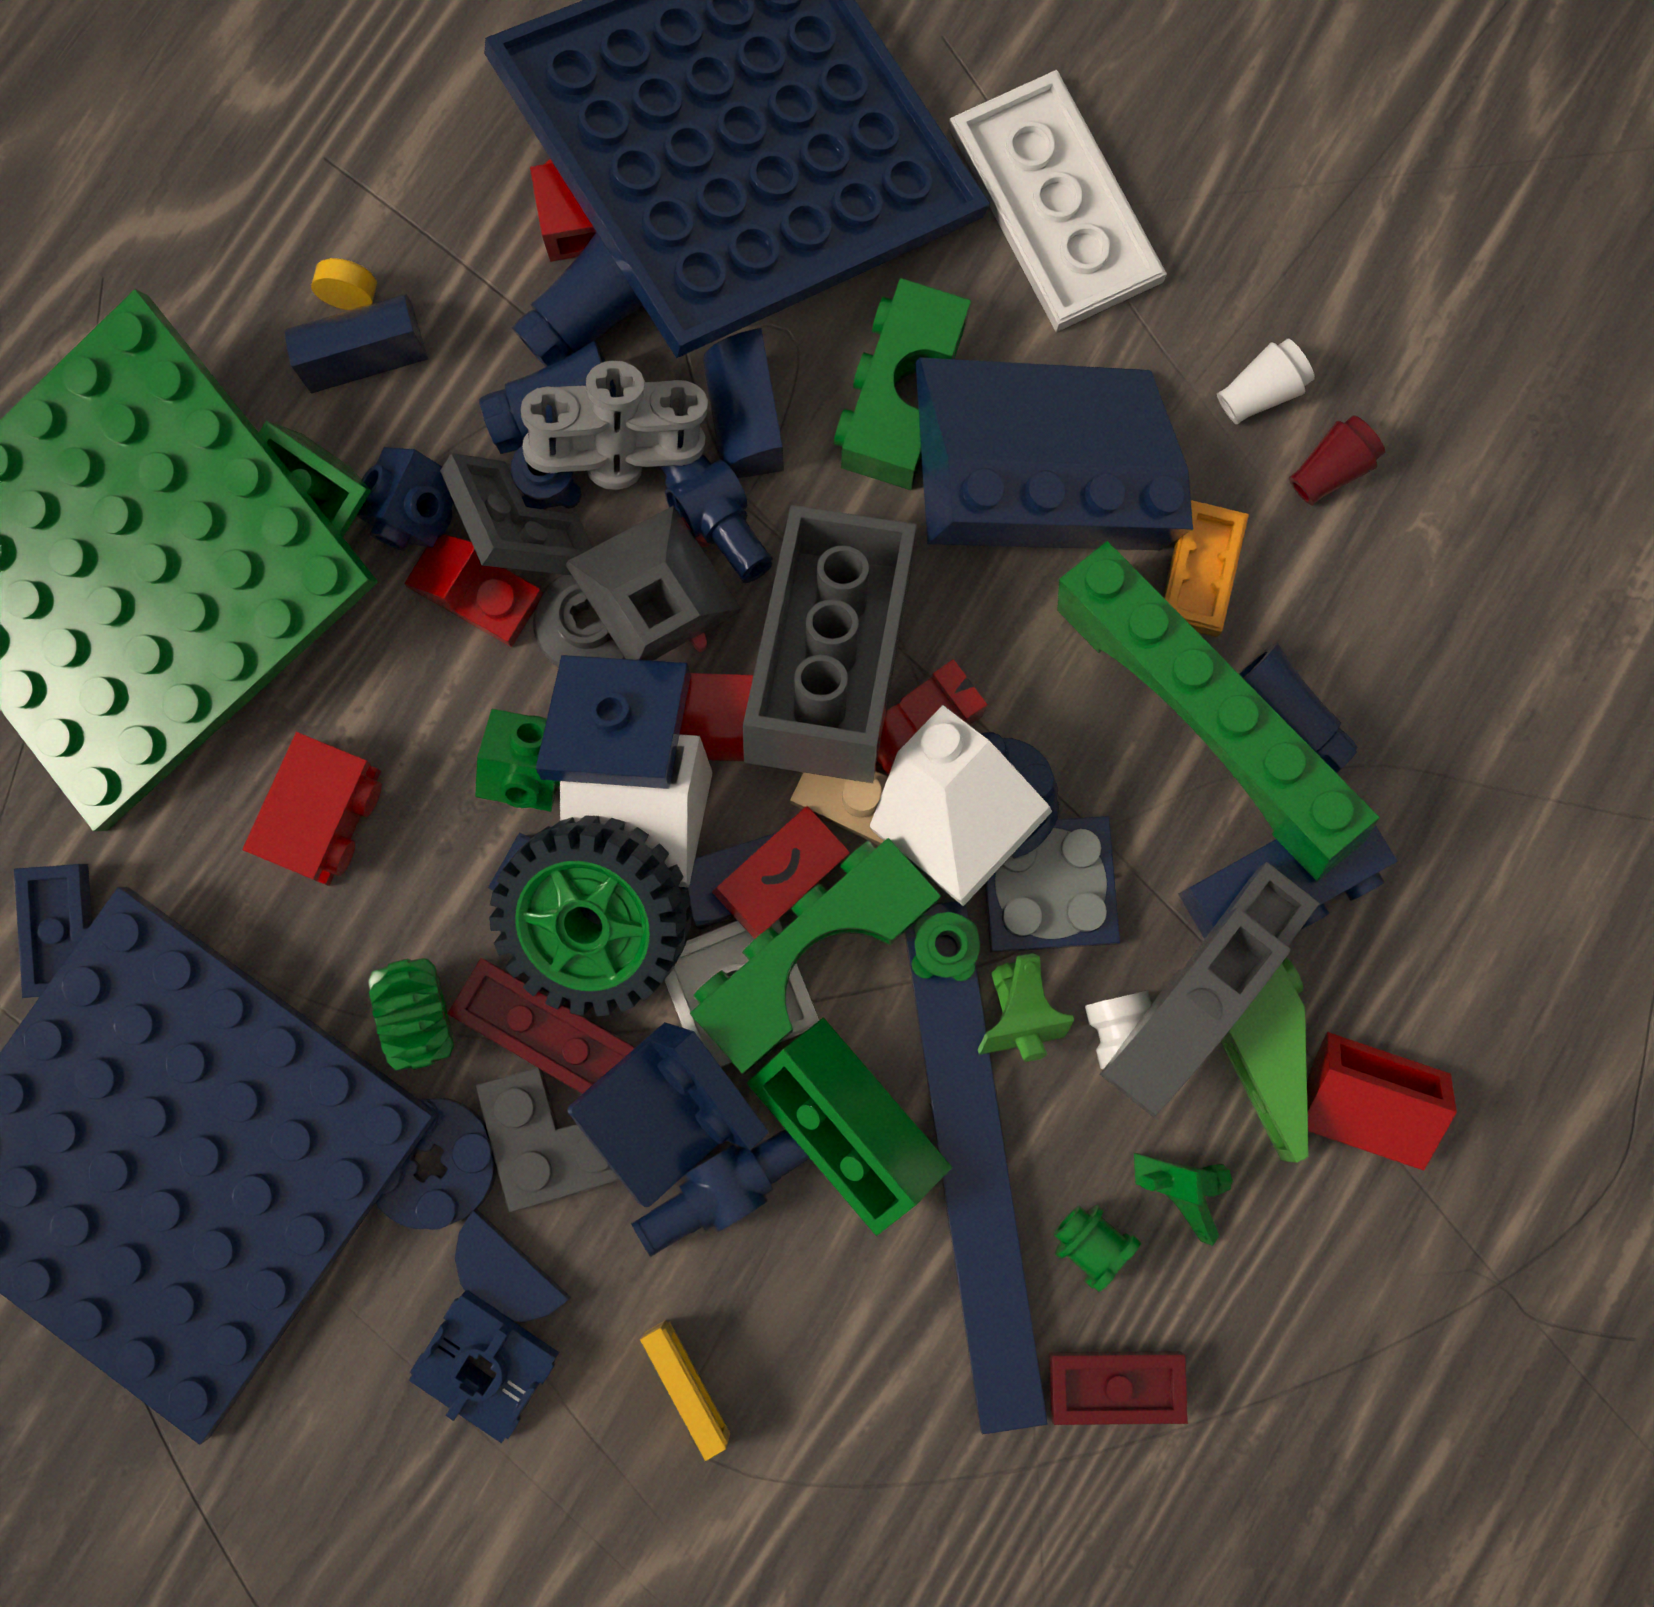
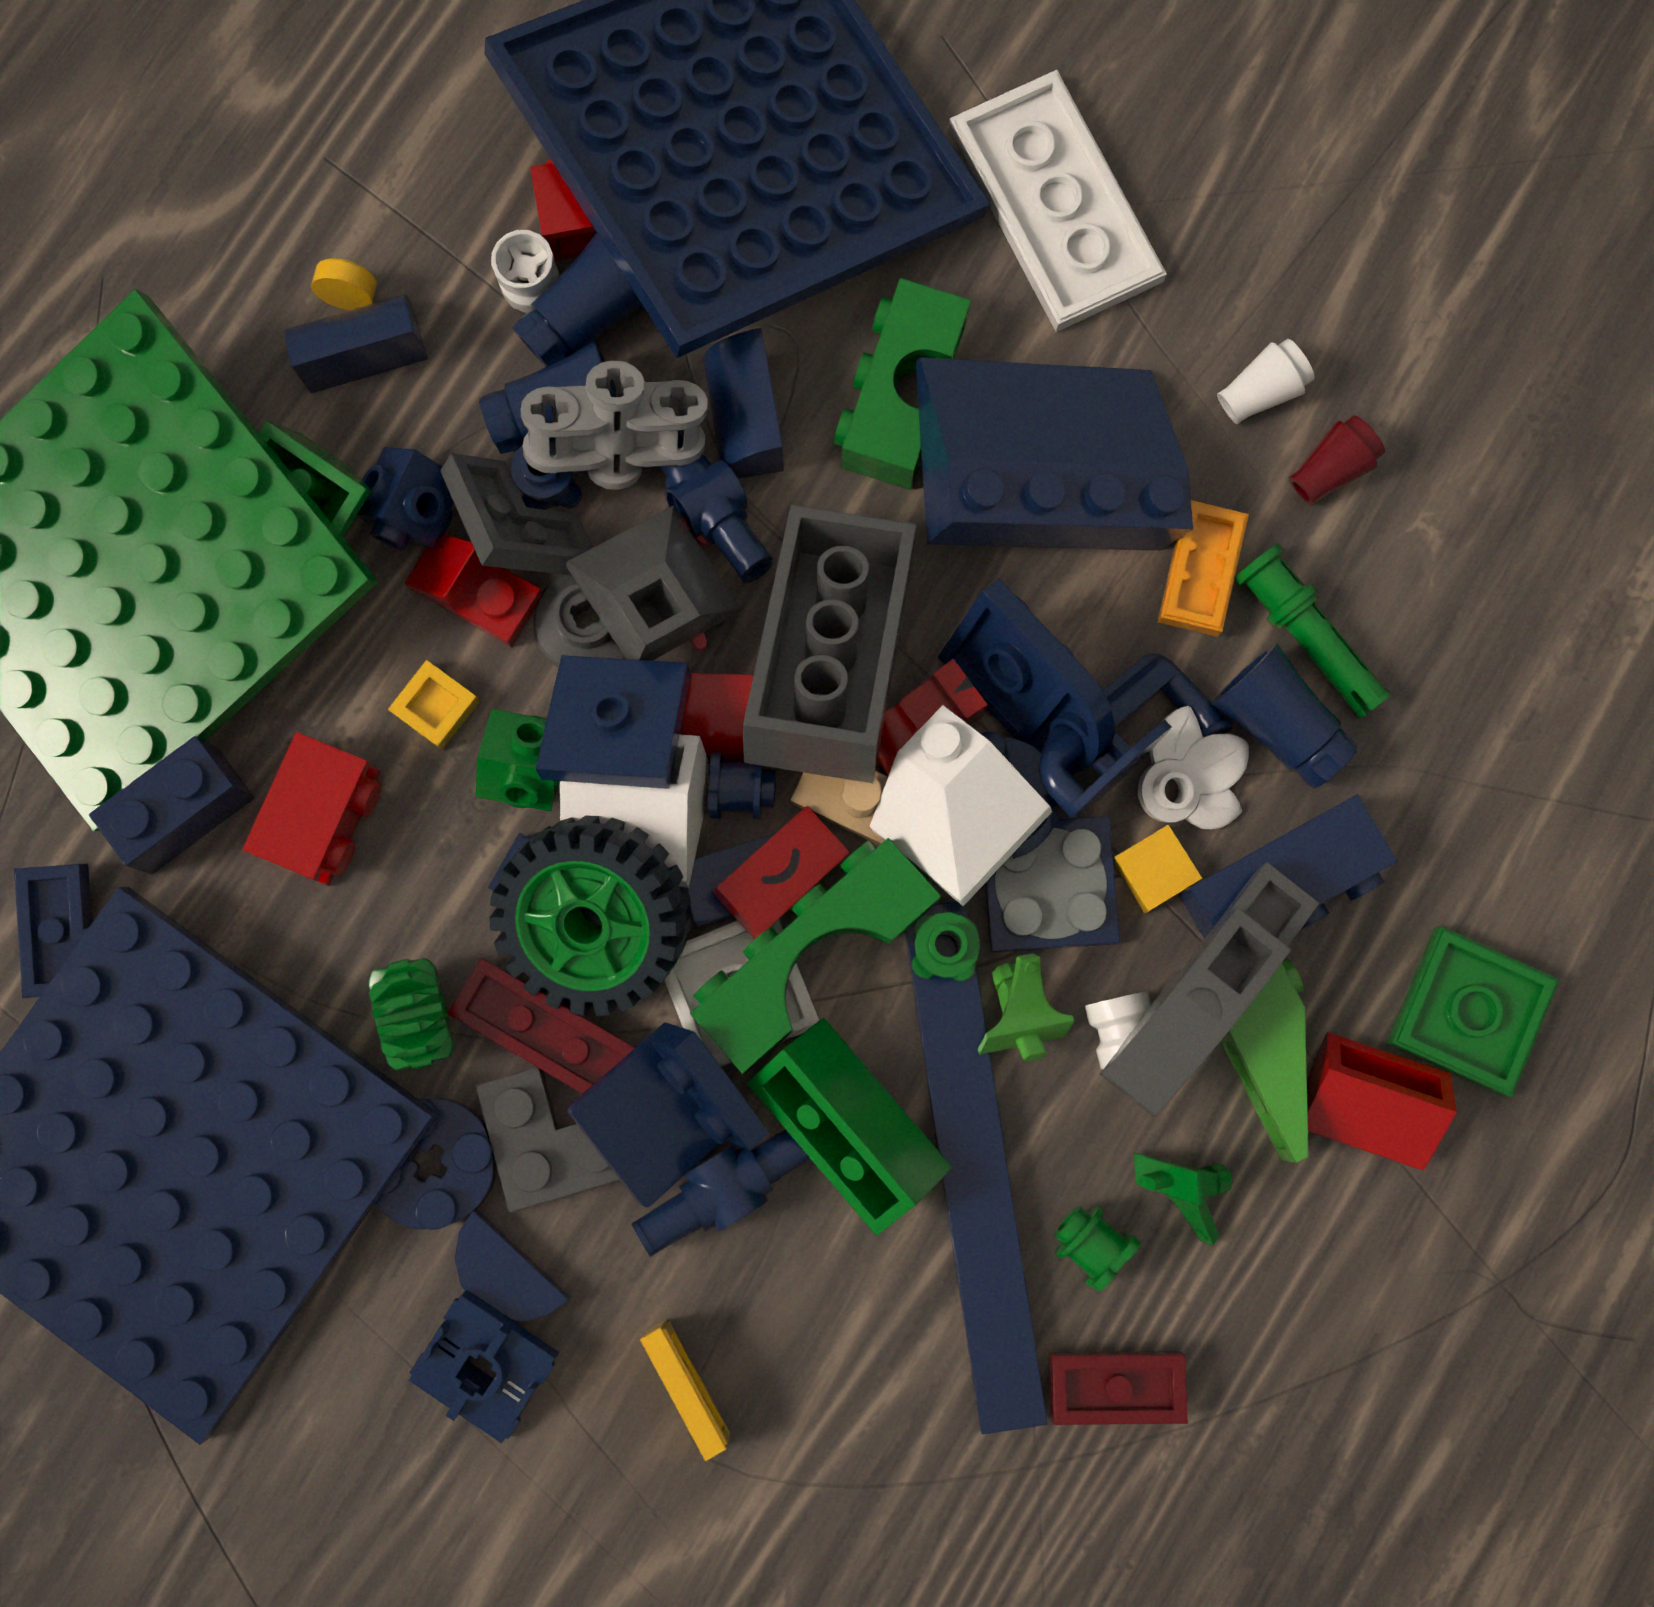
green arch [1057,541,1380,882] -> none
none -> dark blue brick [88,736,255,874]
none -> yellow tile [388,660,480,750]
none -> white wheel [491,230,560,313]
none -> dark blue brick [708,752,776,820]
none -> dark blue plate [938,579,1232,818]
none -> yellow tile [1113,825,1203,914]
none -> white plate [1137,706,1249,830]
none -> green pin [1234,543,1391,719]
none -> green tile [1386,926,1560,1097]

